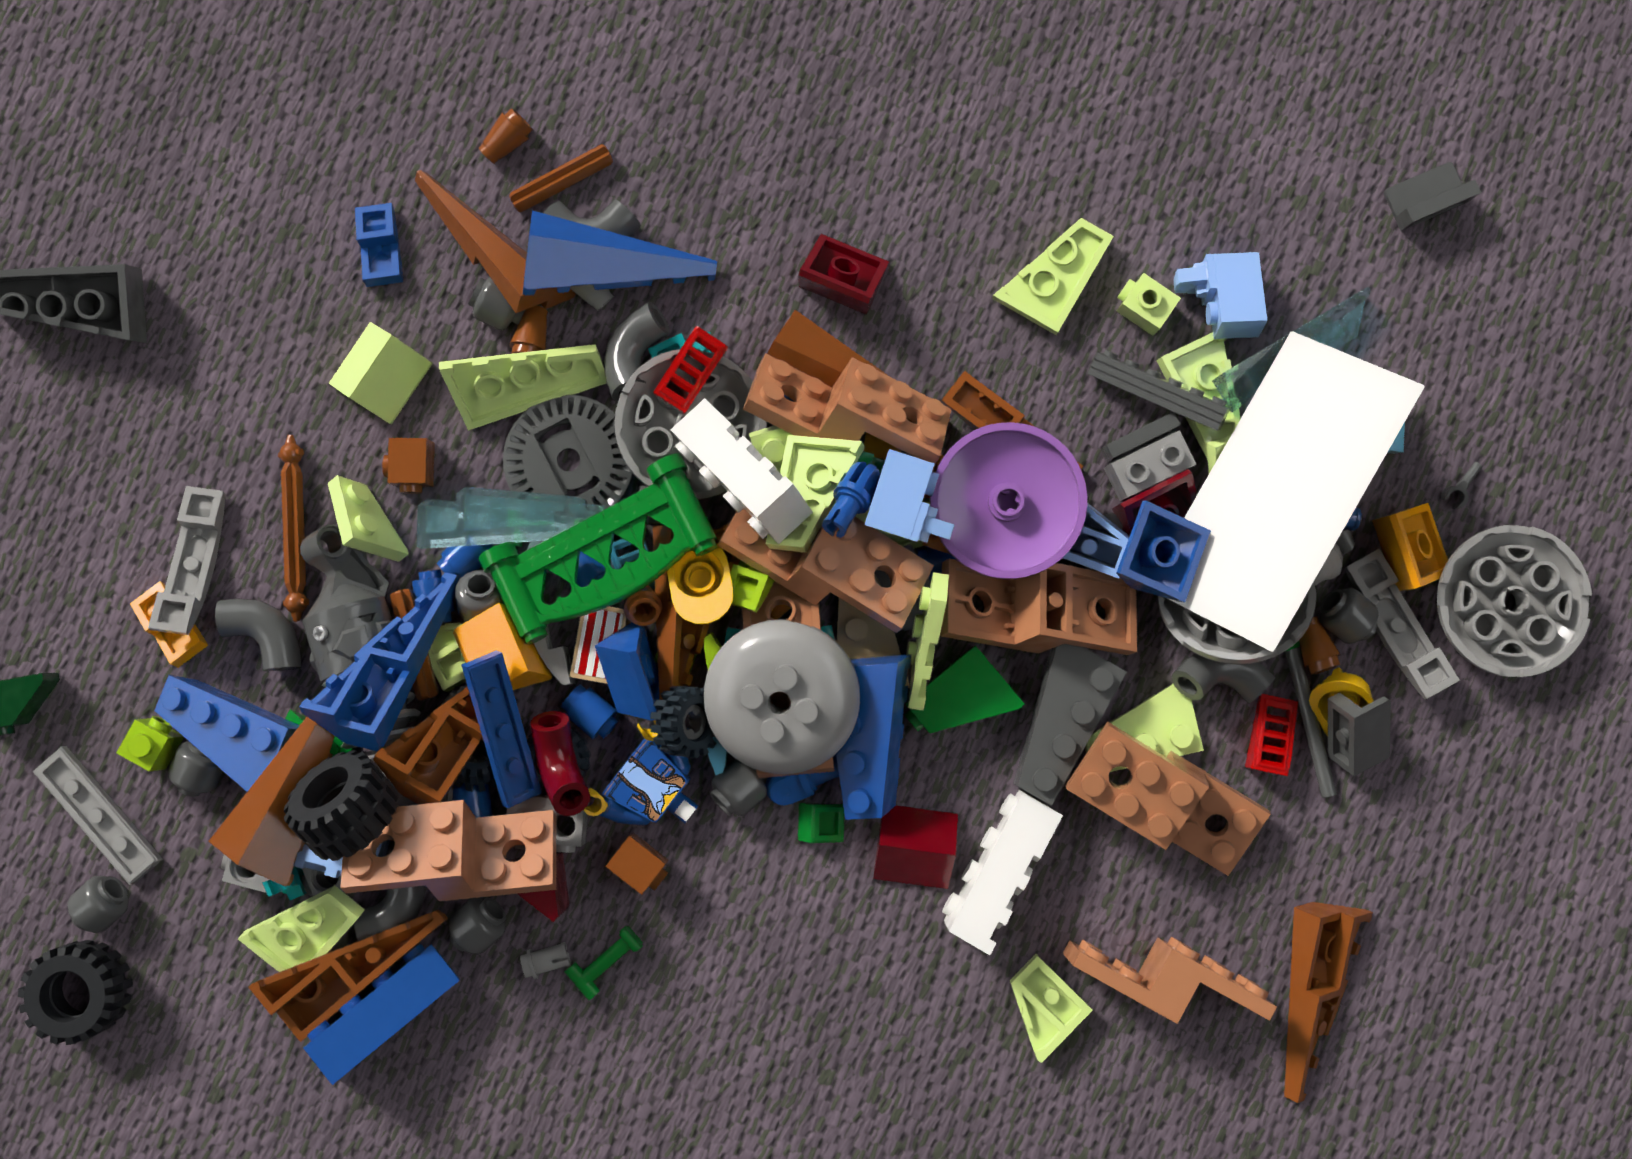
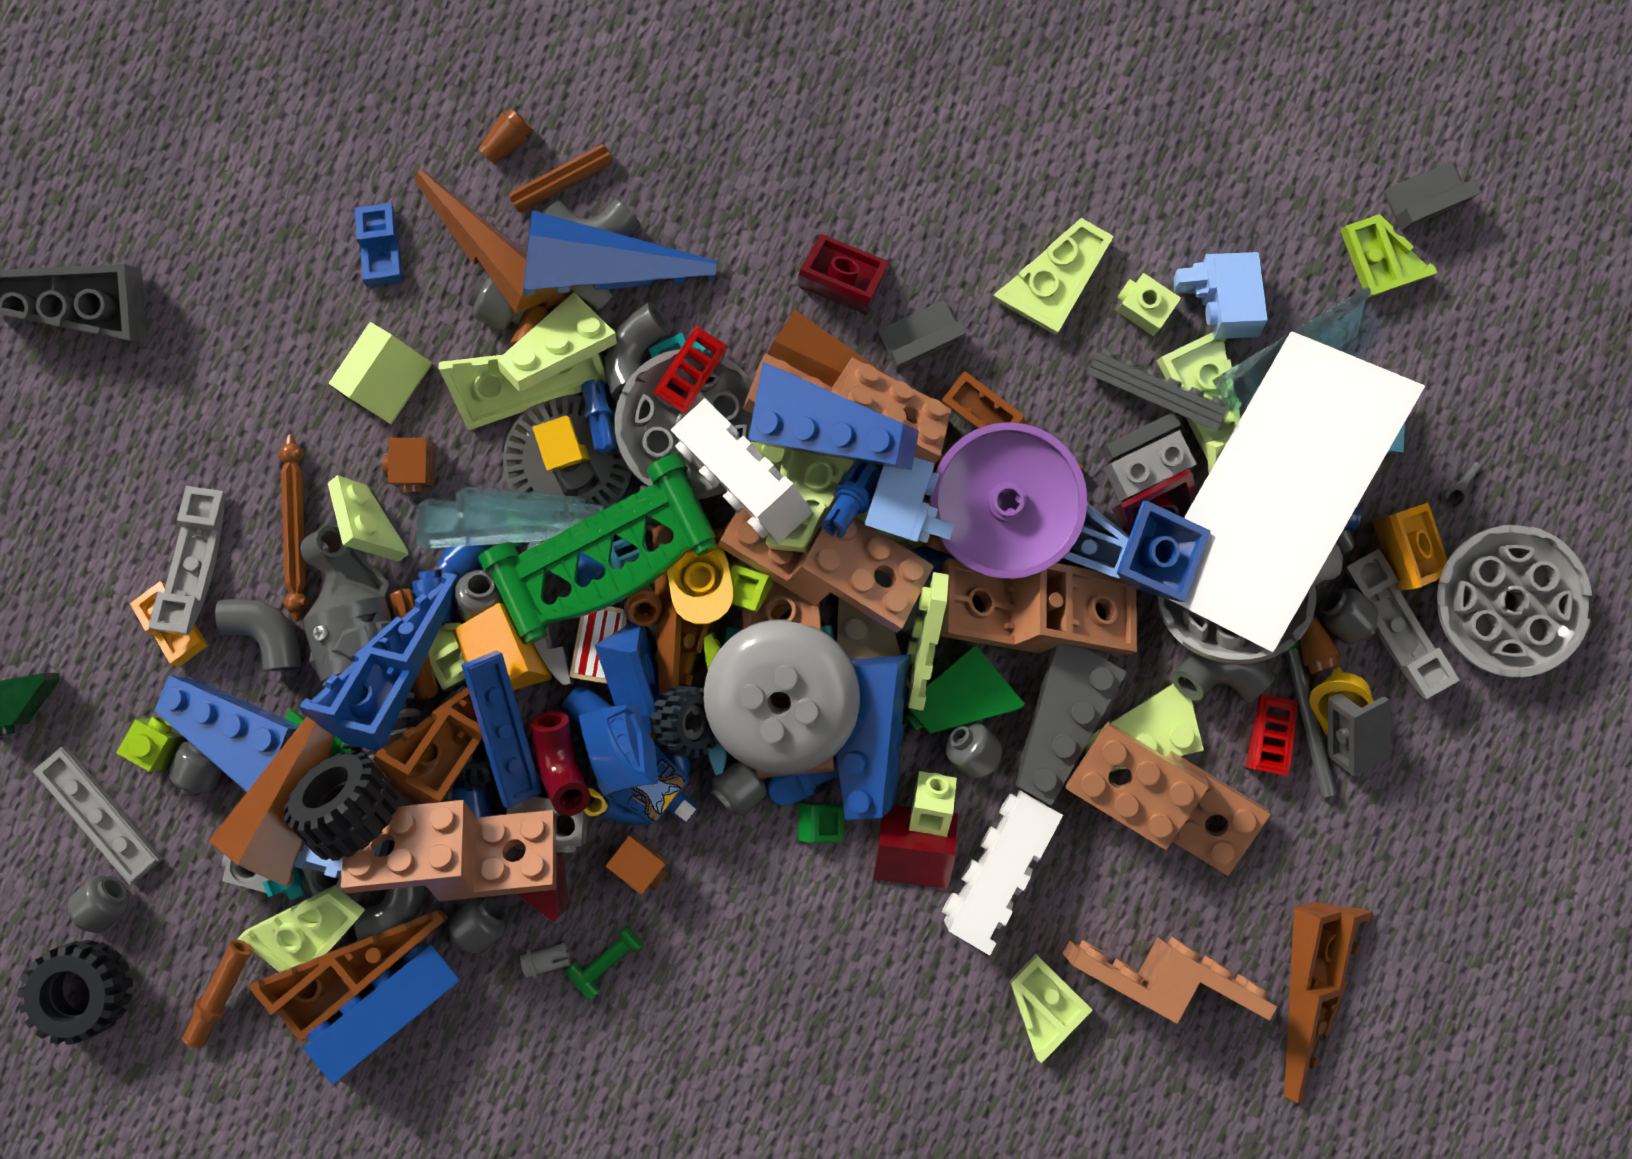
none -> dark orange pin [182,939,253,1048]
none -> yellowish green wing [498,292,617,392]
none -> yellow panel [532,416,591,471]
none -> blue slope [579,704,658,796]
none -> blue axle [581,379,617,454]
none -> wedge [748,362,919,470]
none -> dark grey panel [879,300,966,371]
none -> yellowish green brick [909,771,957,837]
none -> dark grey head [945,722,1002,778]
none -> lime wing [1340,214,1438,299]

